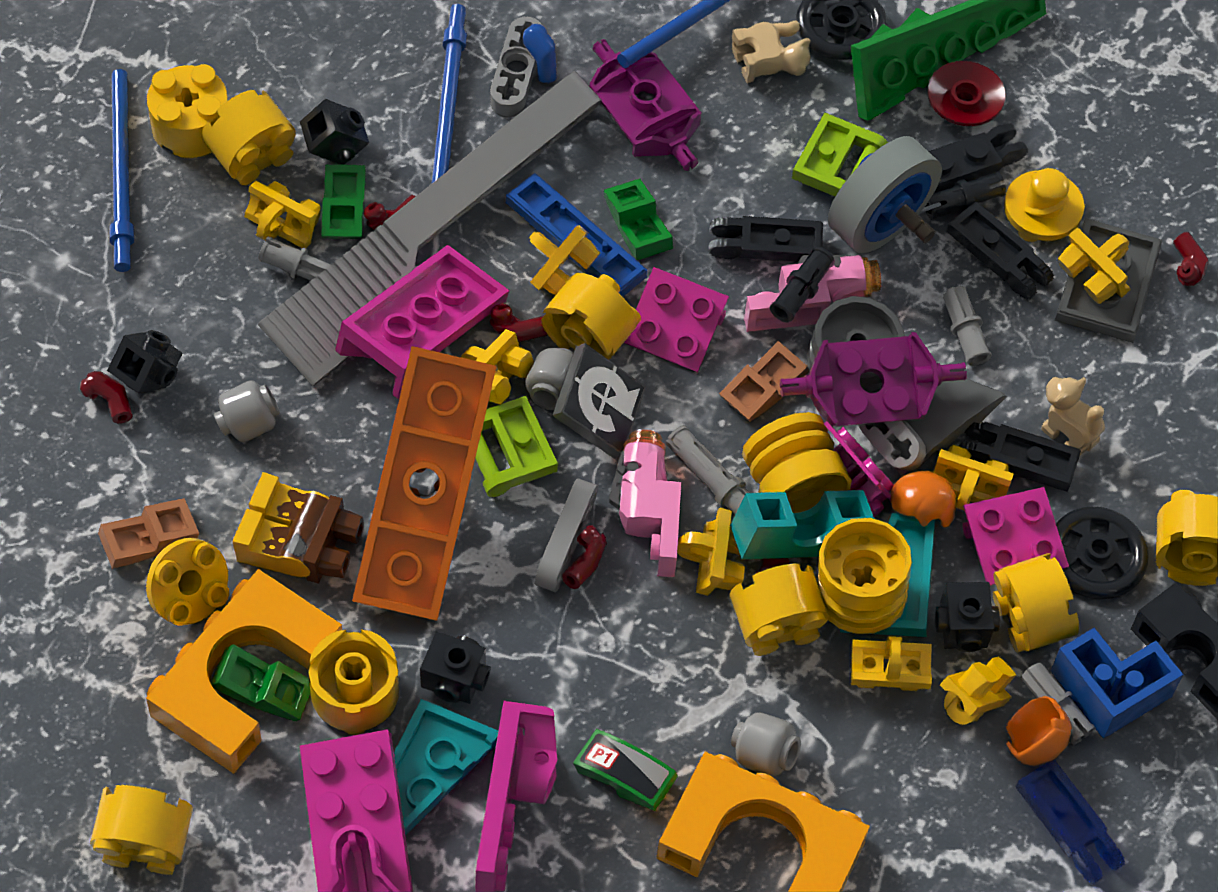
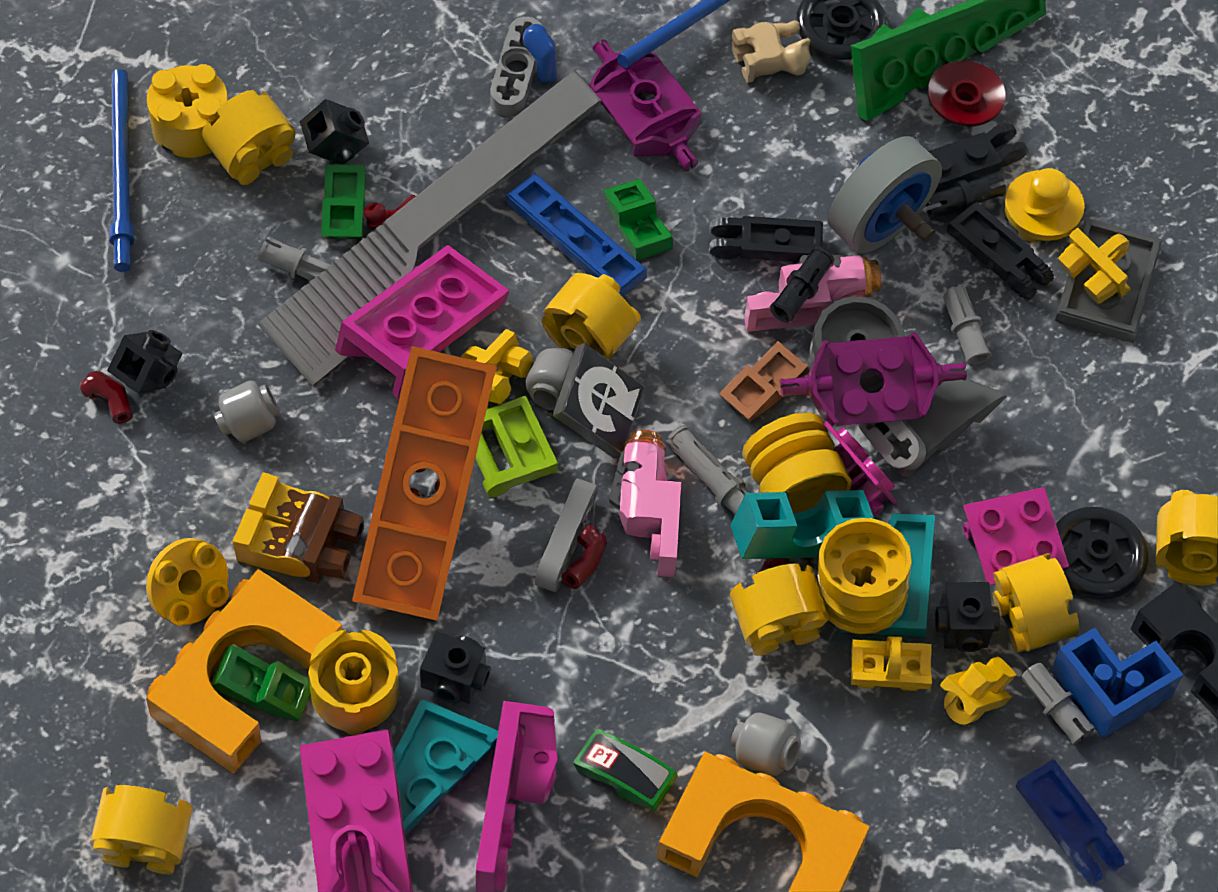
nougat slope [98,498,199,569] -> none
yellow hips [244,180,321,248] -> none
blue bar [432,4,467,183] -> none
dark red arm [490,304,549,342] -> none
yellow hips [529,225,600,295] -> none
dark pink hinge [624,267,729,372] -> none
yellow hips [677,508,745,596] -> none
lime plate [792,112,888,197] -> none
orange hair [890,471,956,528] -> none
yellow hips [933,445,1014,510] -> none
black hinge [959,422,1081,492] -> none
orange hair [1006,696,1072,766] -> none
tan animal [1041,377,1105,455] -> none
dark red arm [1173,232,1209,286] -> none

